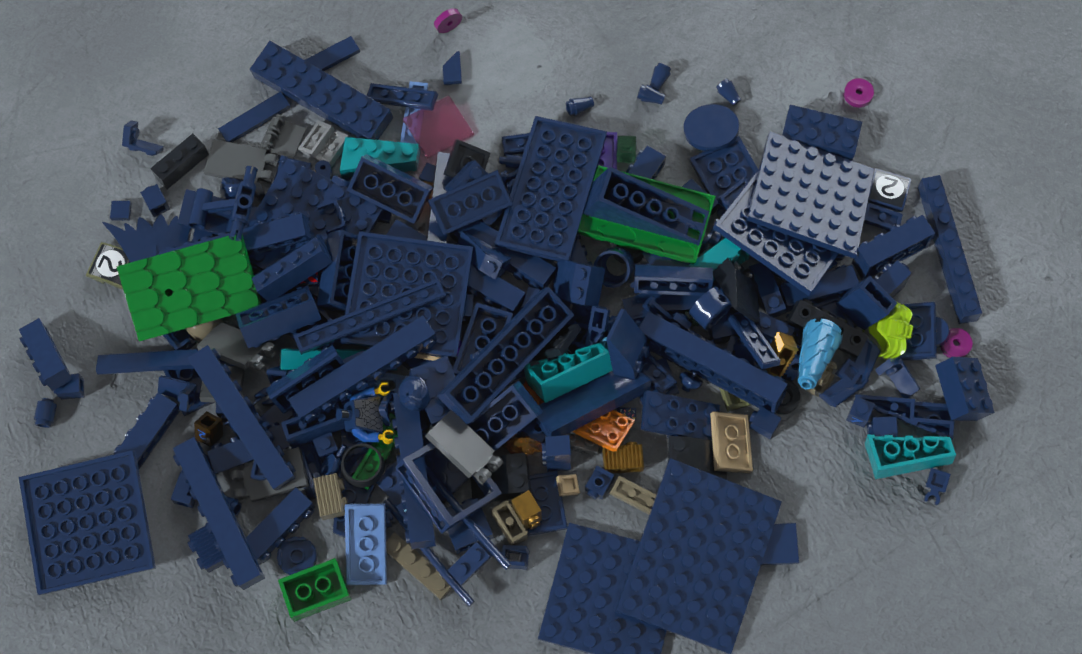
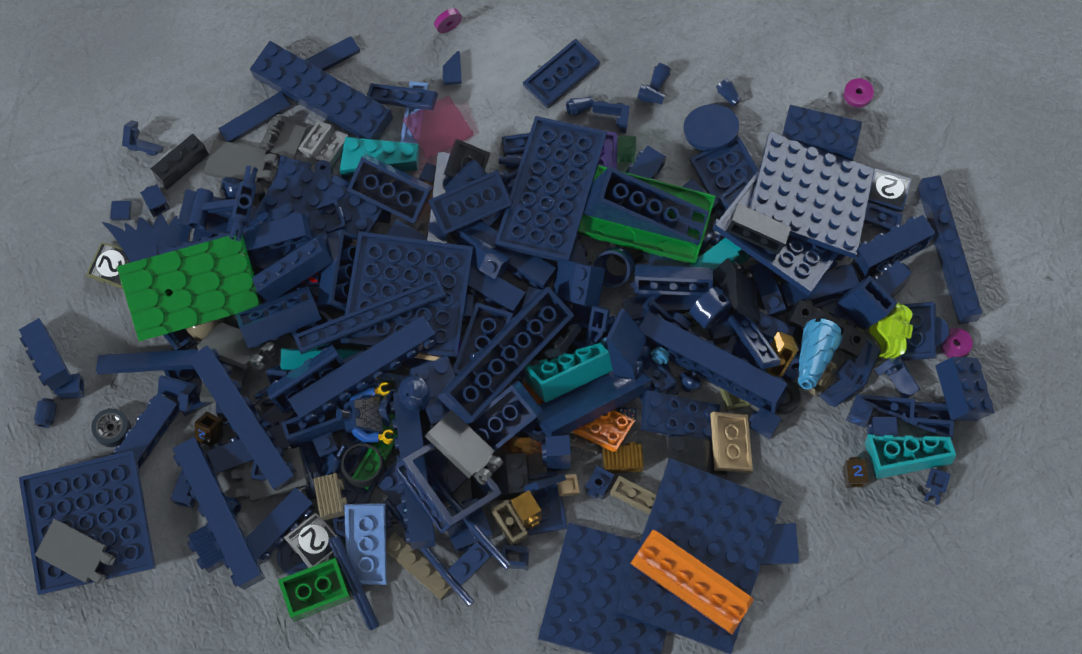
none -> dark grey tile [35,519,116,584]
none -> wheel [91,408,131,447]
none -> slope [284,513,336,568]
none -> dark blue axle [328,536,379,631]
none -> dark blue tile [523,38,600,109]
none -> dark blue tile [524,473,566,492]
none -> dark blue bracket [592,101,630,133]
none -> orange plate [630,530,754,634]
none -> dark azure plate [651,347,670,364]
none -> brick [726,203,791,254]
none -> dark brown brick [843,457,869,488]

